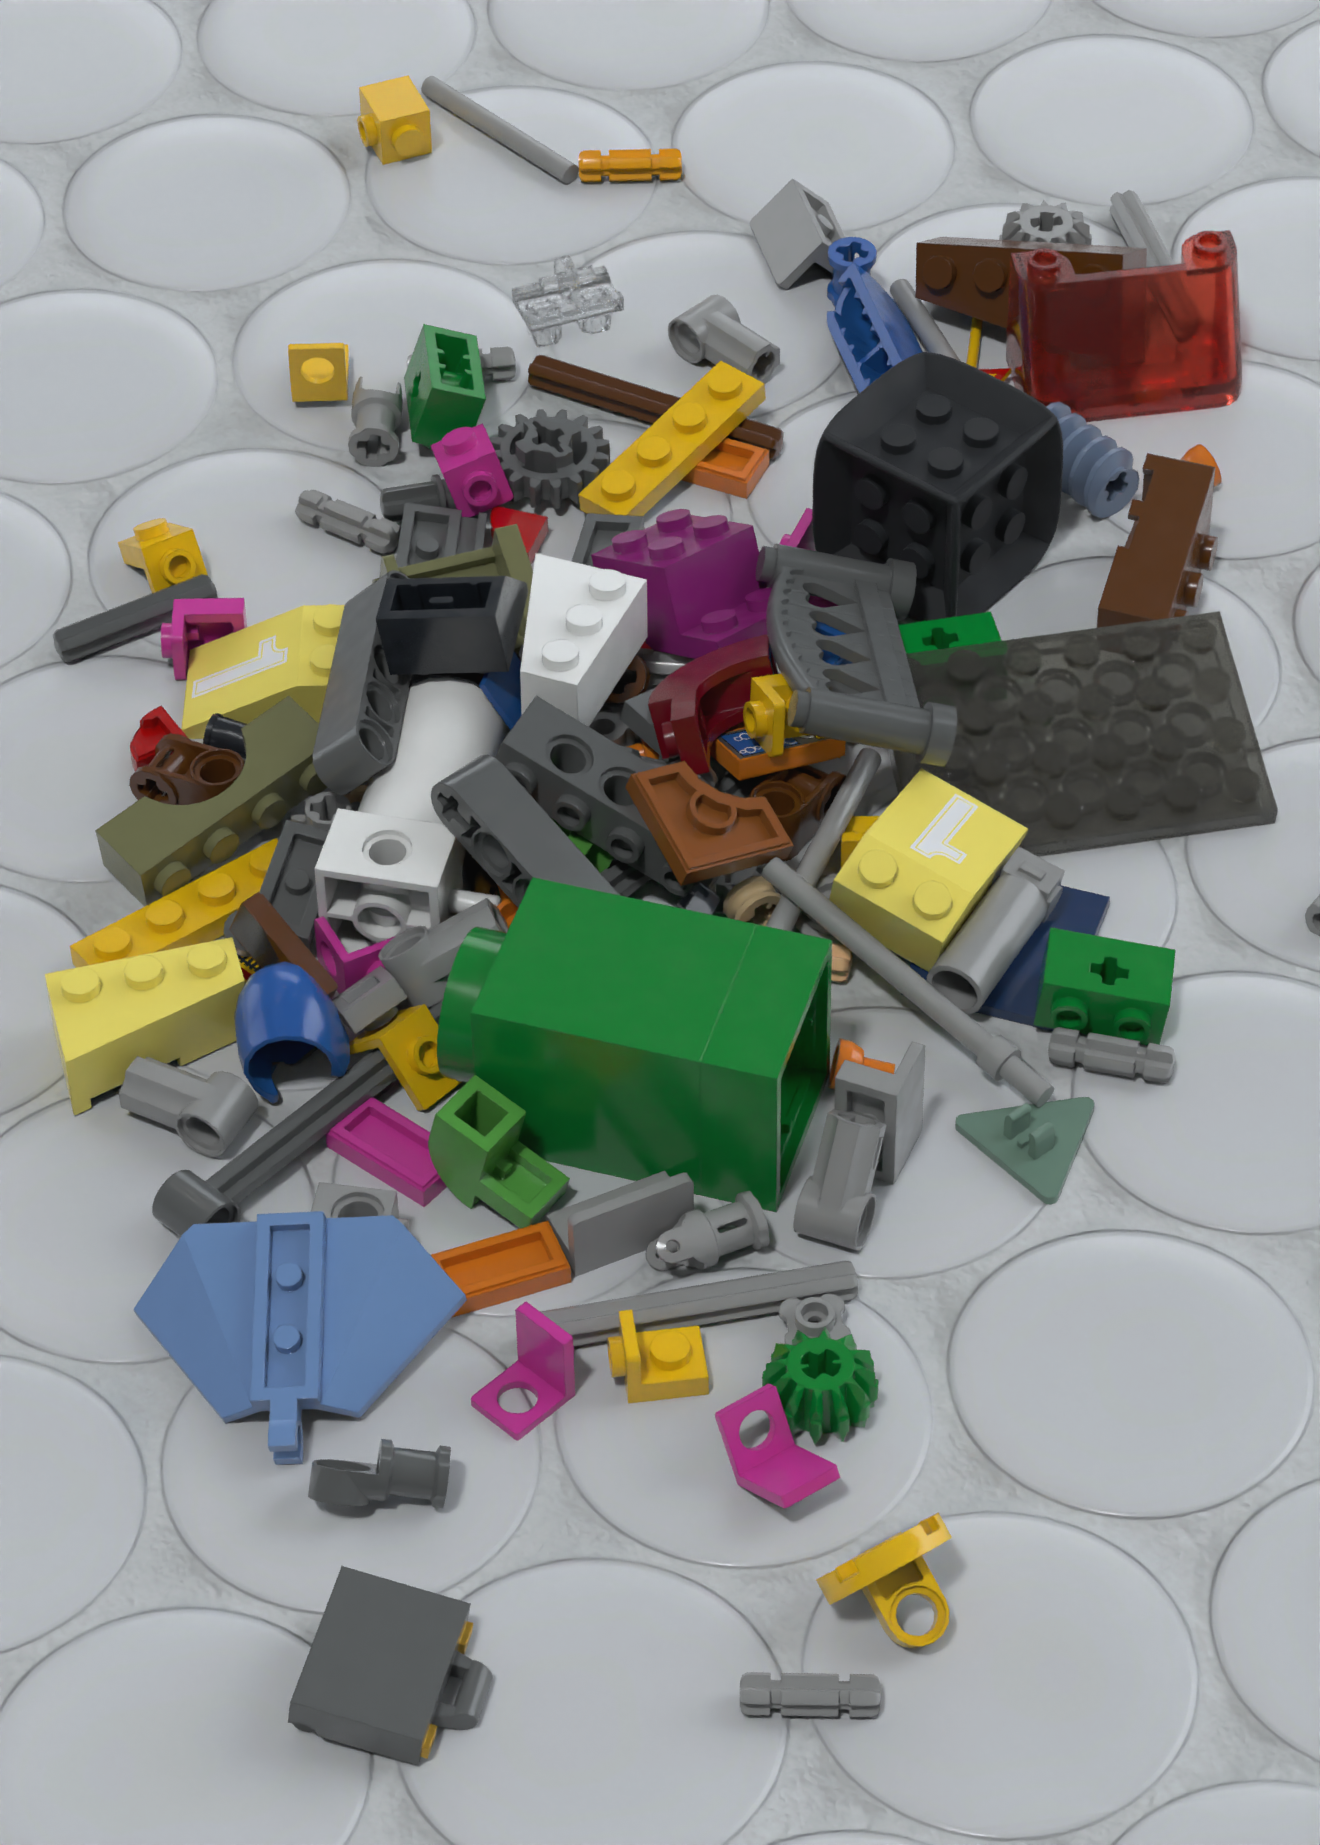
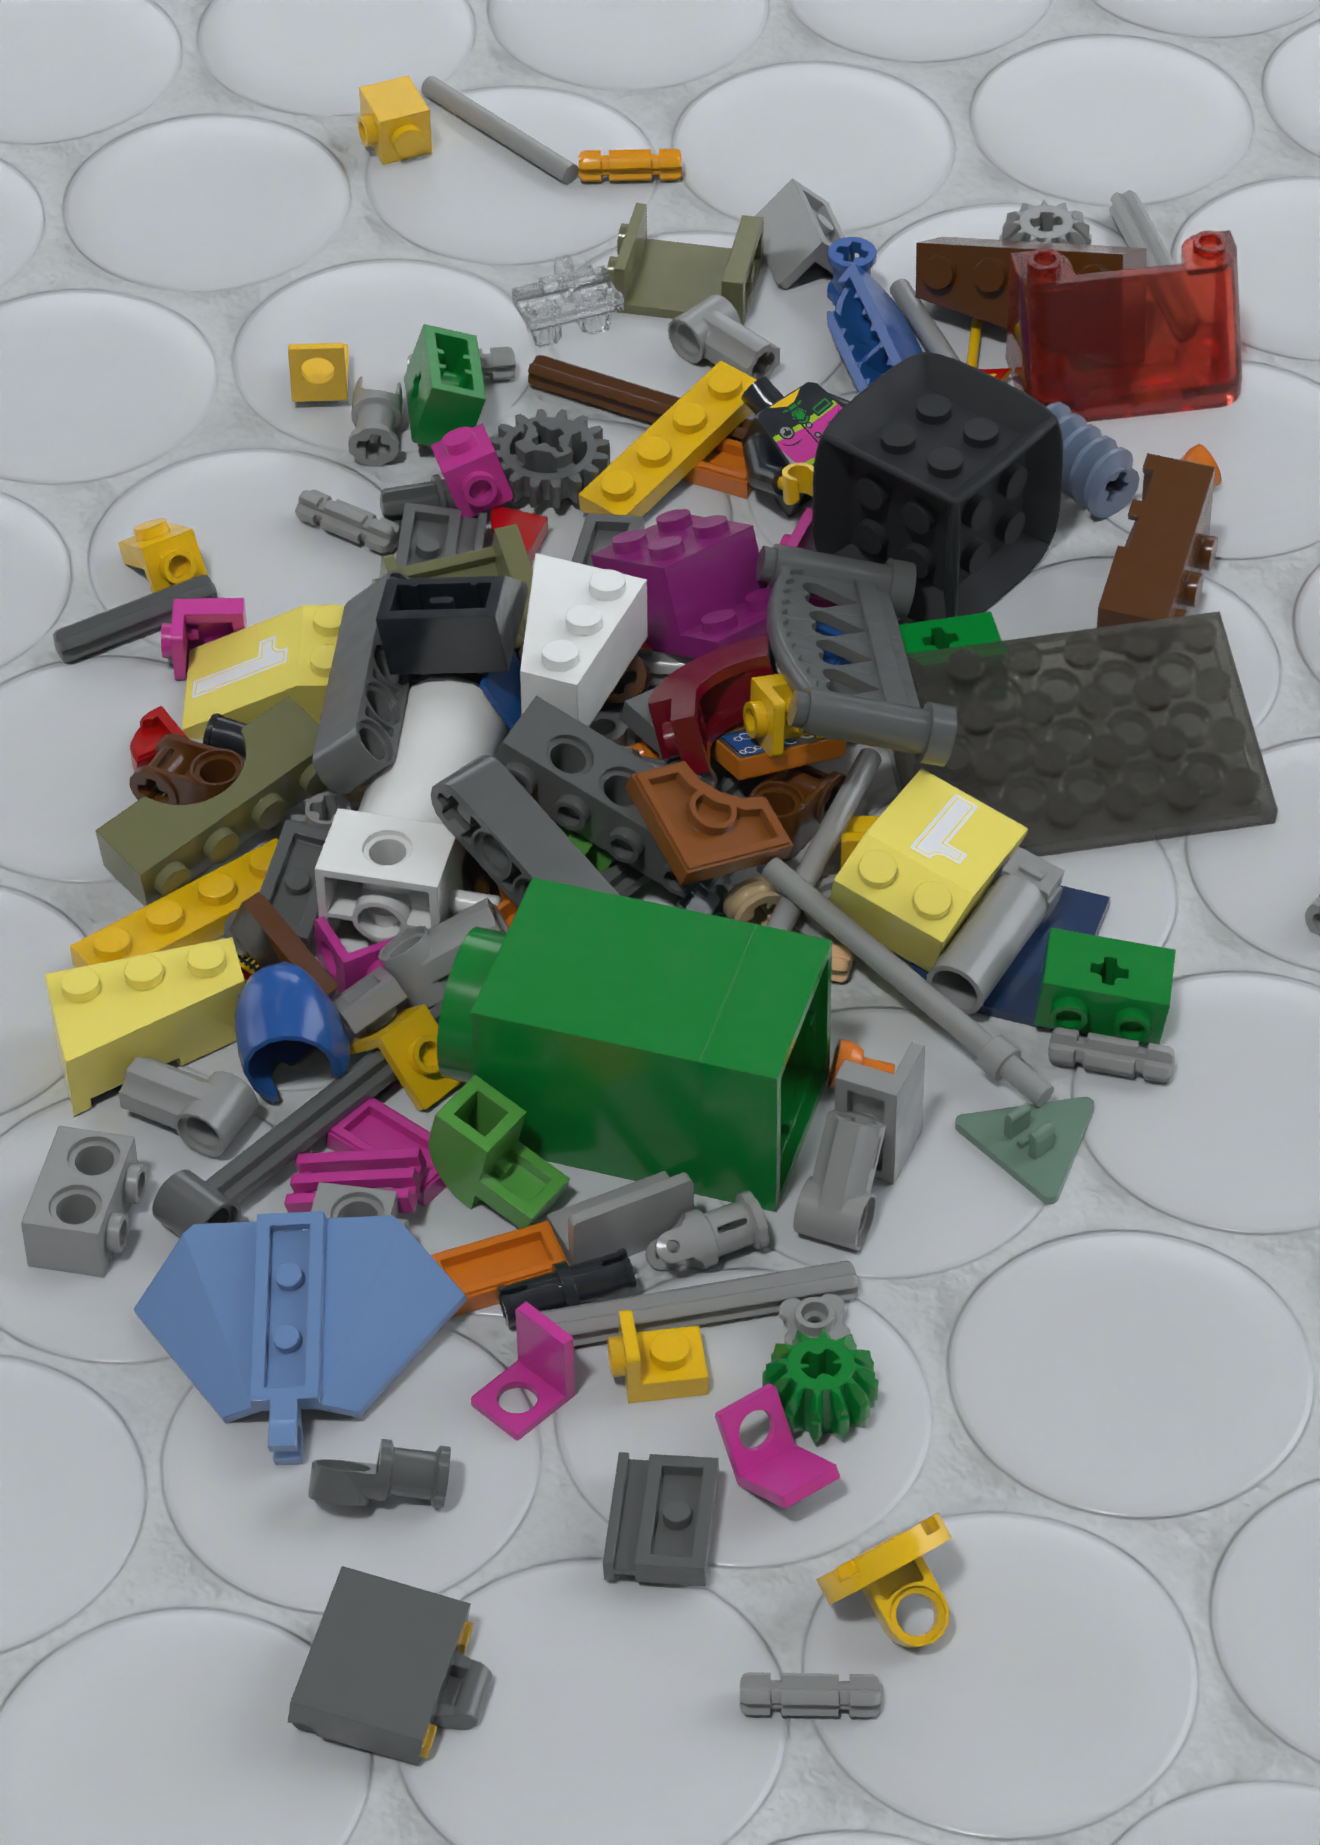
none -> light grey brick [21,1126,147,1278]
none -> dark pink tile [284,1147,427,1213]
none -> black pin [496,1248,637,1328]
none -> dark grey plate [603,1452,719,1586]
none -> olive panel [606,203,764,325]
none -> torso [741,376,850,517]

